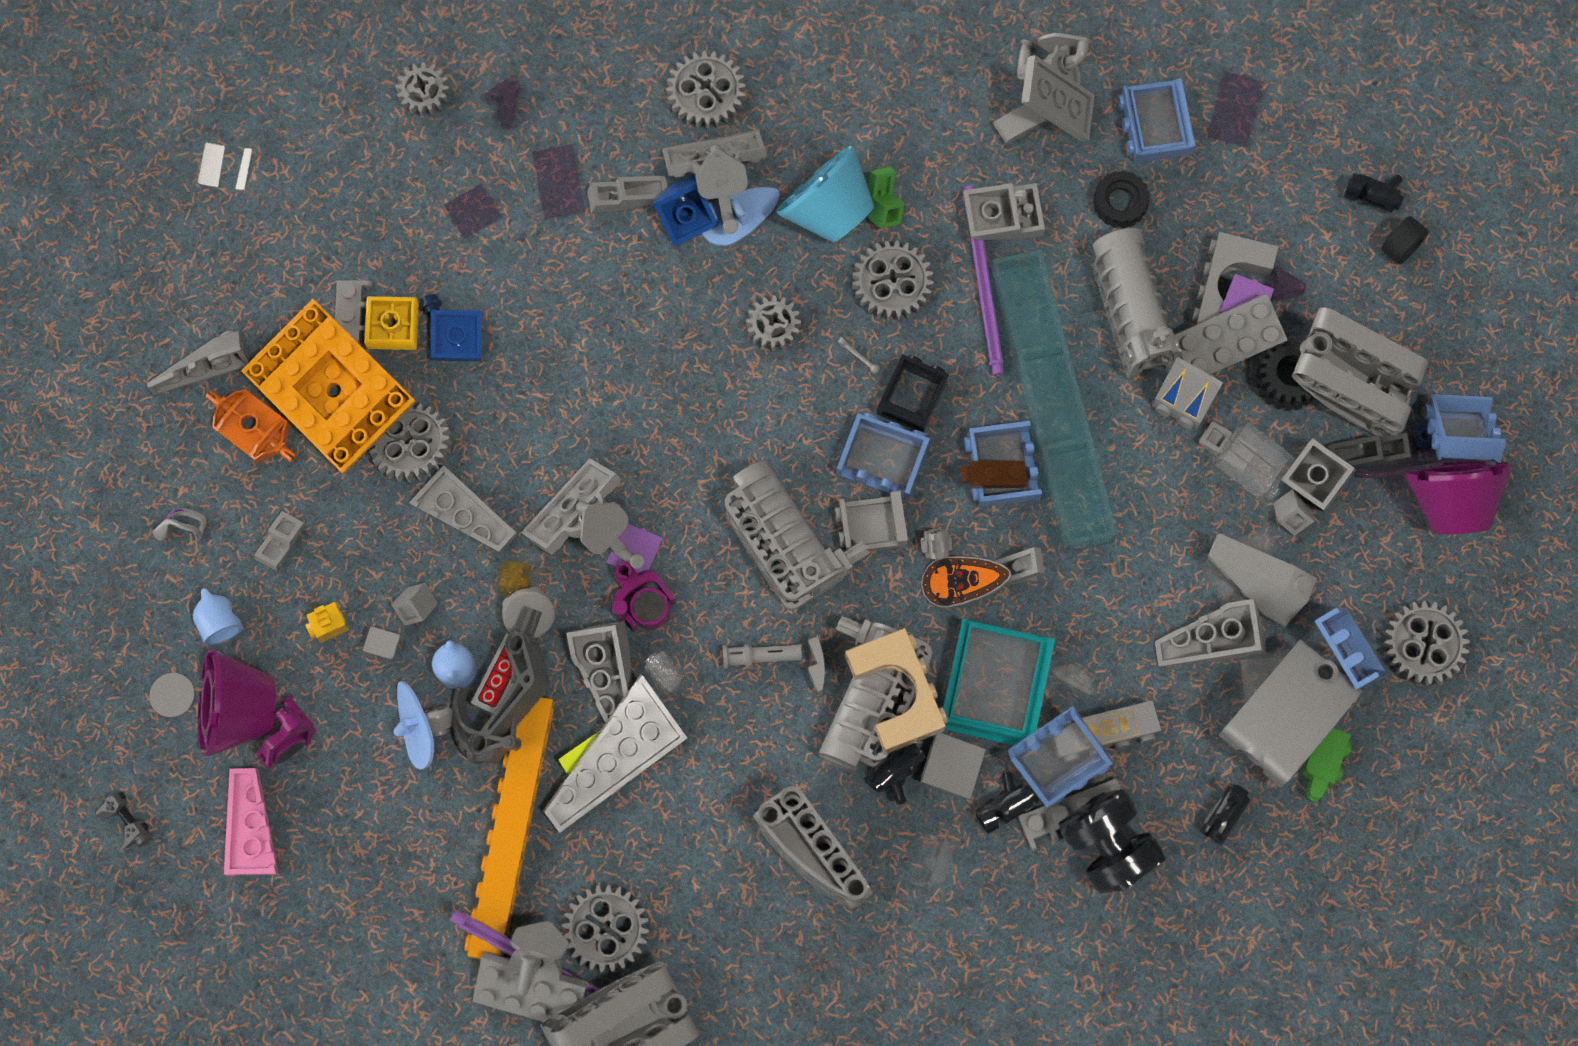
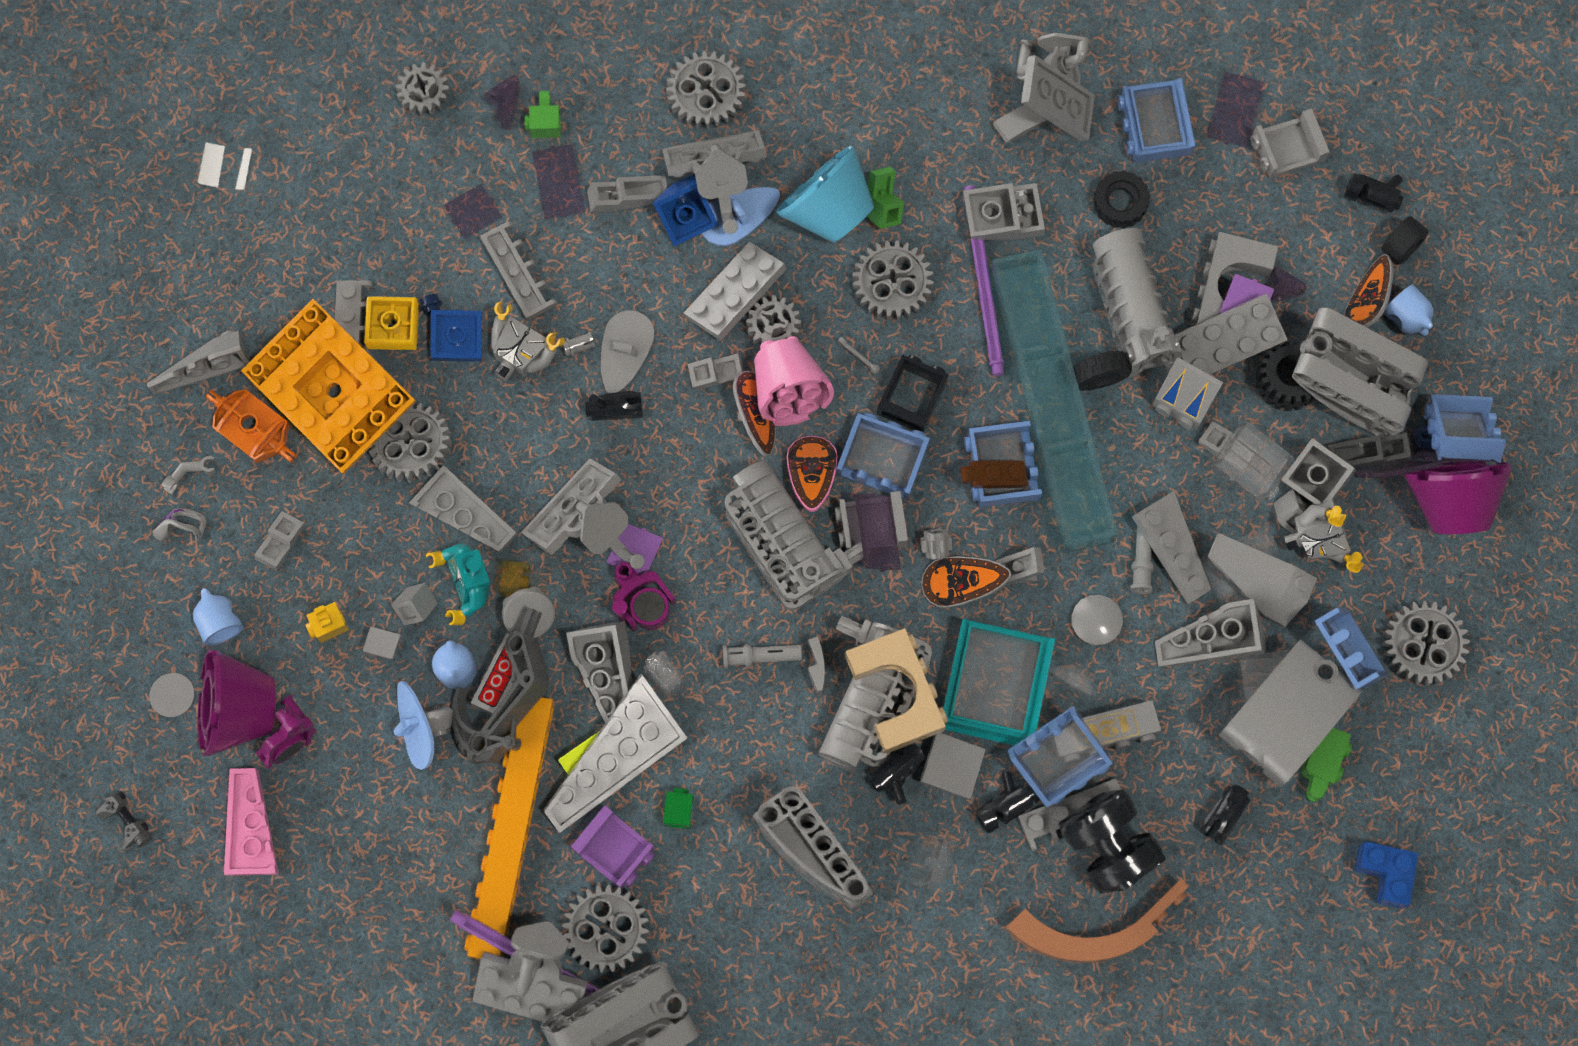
none -> light grey arm [161,456,216,494]
none -> teal torso [426,543,490,625]
none -> light grey hinge [480,221,558,321]
none -> light grey torso [491,301,565,381]
none -> bright green brick [525,91,561,138]
none -> light grey pin [562,332,595,357]
none -> medium lavender panel [571,806,656,889]
none -> black piece [585,391,643,421]
none -> light grey shield [601,310,654,394]
none -> green brick [663,788,694,829]
none -> light grey plate [684,242,787,341]
none -> light grey slope [688,353,744,389]
none -> shield [733,371,776,457]
none -> bright pink cone [754,336,834,426]
none -> shield [787,436,838,512]
none -> clear purple piece [854,493,901,572]
none -> nougat arch [1004,879,1189,963]
none -> light grey dish [1071,595,1123,646]
none -> black tyre [1072,350,1131,391]
none -> light grey pin [1130,526,1154,594]
none -> light grey wing [1132,491,1211,604]
none -> light grey panel [1251,109,1330,178]
none -> light grey torso [1284,500,1363,573]
none -> shield [1344,254,1394,328]
none -> blue brick [1354,841,1418,909]
none -> light blue piece [1383,284,1434,336]

